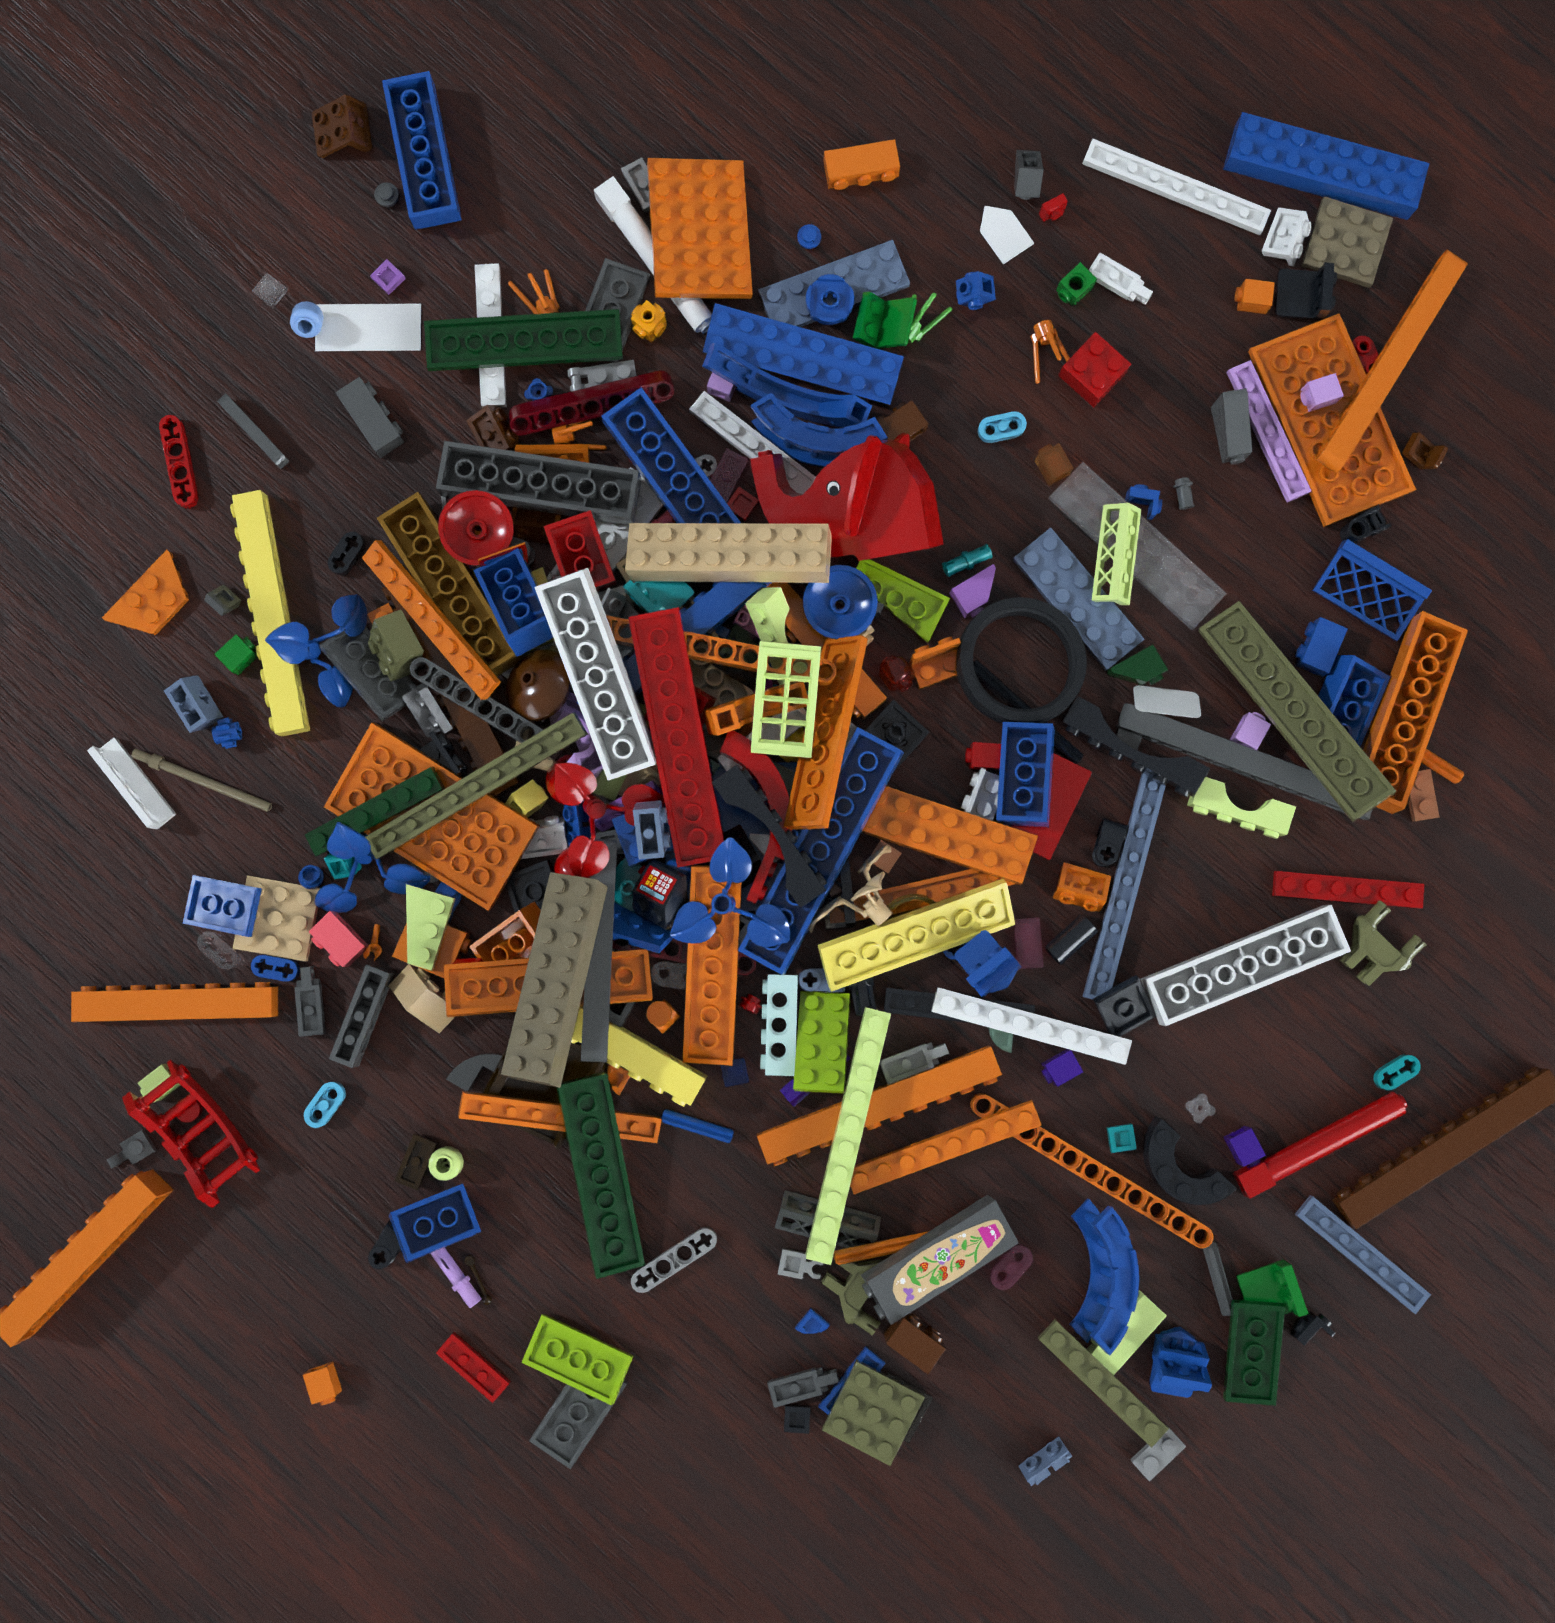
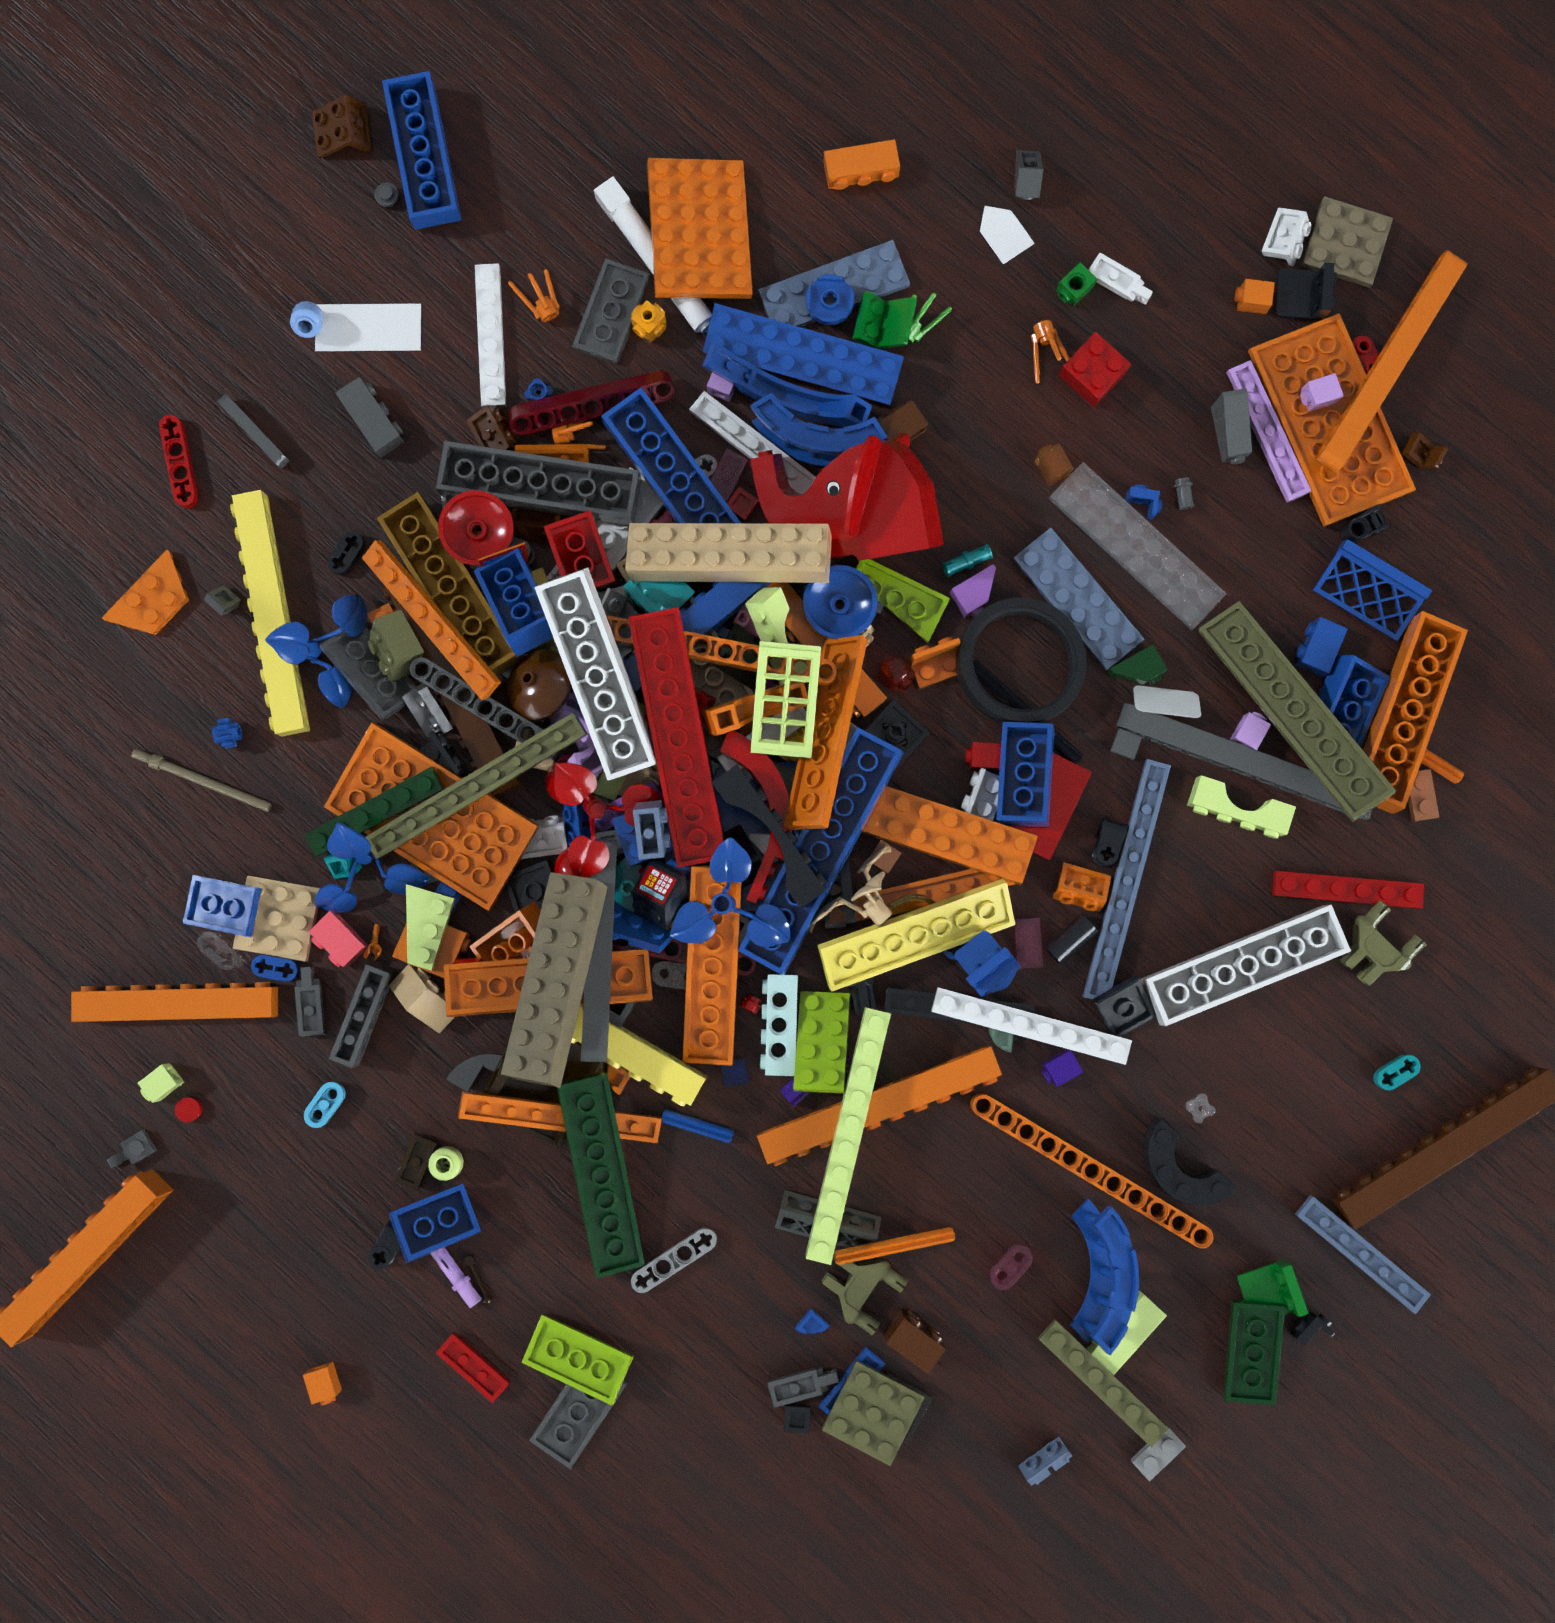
white fence [87,738,176,829] -> none
red fence [122,1060,260,1208] -> none
sand blue brick [164,675,223,733] -> none
green brick [214,634,258,675] -> none
clear plate [252,273,288,308] -> none
blue plate [298,865,324,889] -> none
medium lavender plate [370,259,406,295] -> none
dark green plate [424,309,623,371] -> none
light yellow brick [505,779,549,818] -> none
light grey plate [567,360,637,392] -> none
light grey plate [621,158,650,213] -> none
orange piece [646,999,681,1034] -> none
light grey plate [778,1248,823,1279] -> none
blue plate [797,224,821,249] -> none
sand blue piece [798,968,845,992] -> none
orange plate [850,1100,1042,1194] -> none
brick [861,1195,1019,1325] -> none
light grey hinge [879,1042,949,1084] -> none
blue brick [956,271,996,310] -> none
medium azure plate [978,412,1027,443] -> none
red plate [1039,193,1068,222] -> none
black arch [1063,696,1210,798] -> none
white plate [1082,139,1271,235] -> none
yellowish green fence [1092,503,1141,605] -> none
teal plate [1106,1123,1137,1153] -> none
blue piece [1149,1326,1212,1398] -> none
dark grey axle [1203,1241,1233,1316] -> none
blue brick [1223,112,1430,220] -> none
dark purple brick [1224,1126,1266,1168] -> none
red brick [1232,1091,1408,1199] -> none

